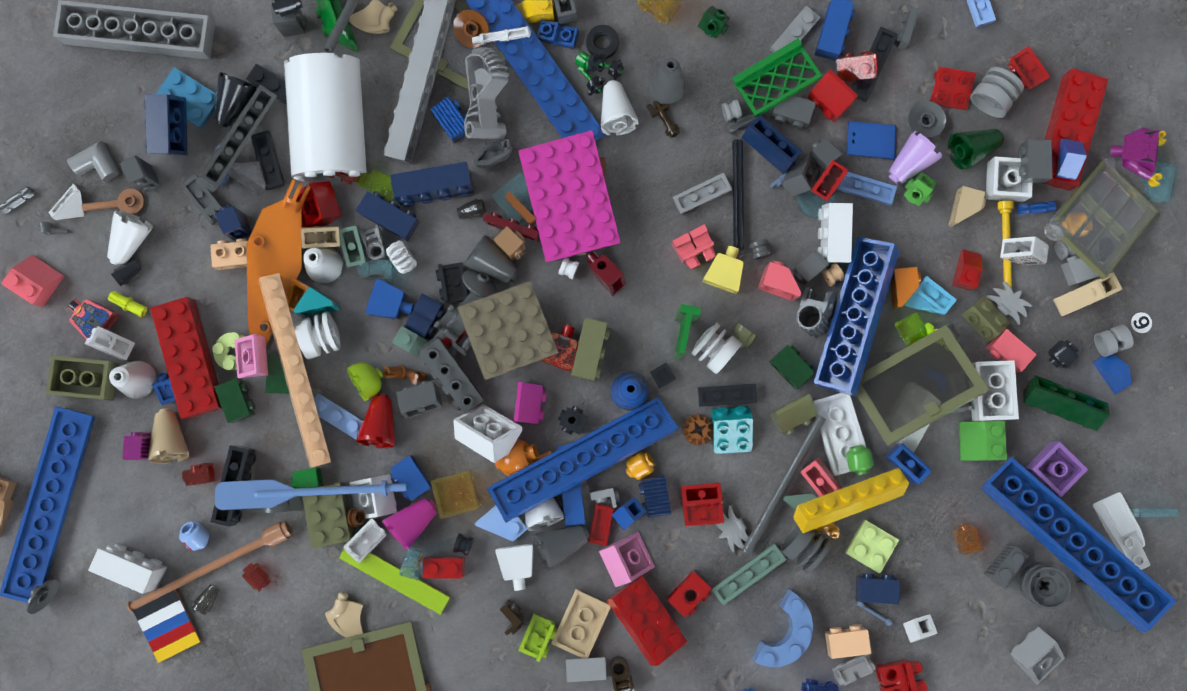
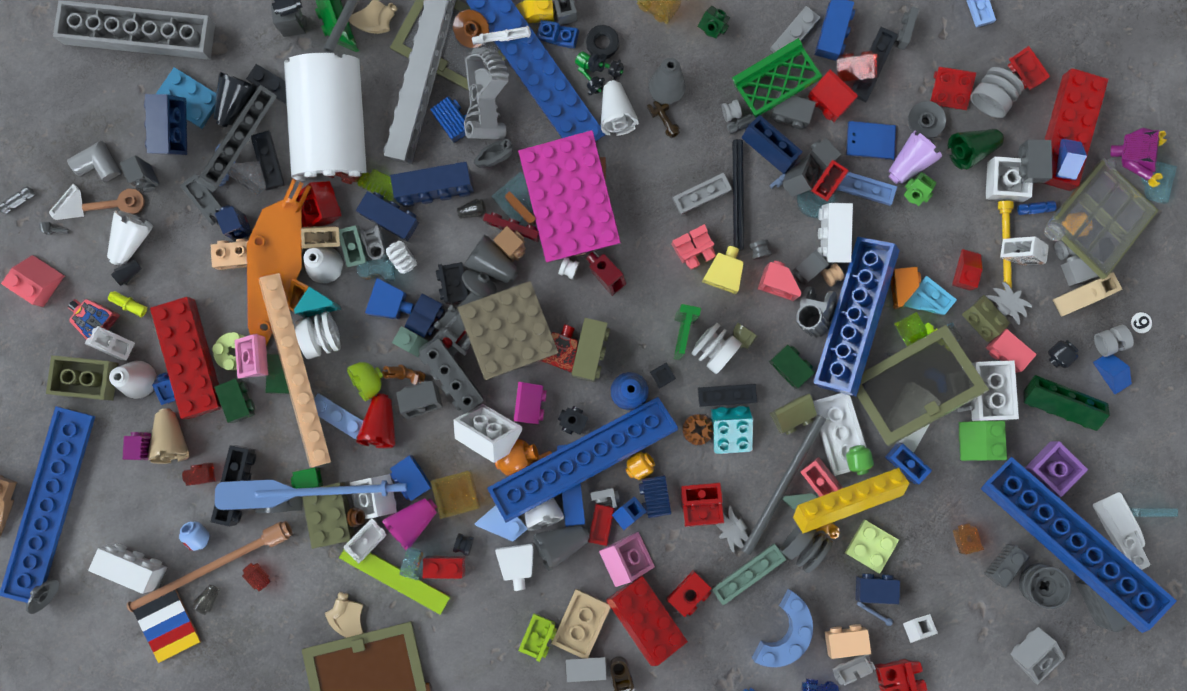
dark brown bracket [500,599,524,635] -> none
tan slope [948,186,986,227] -> none

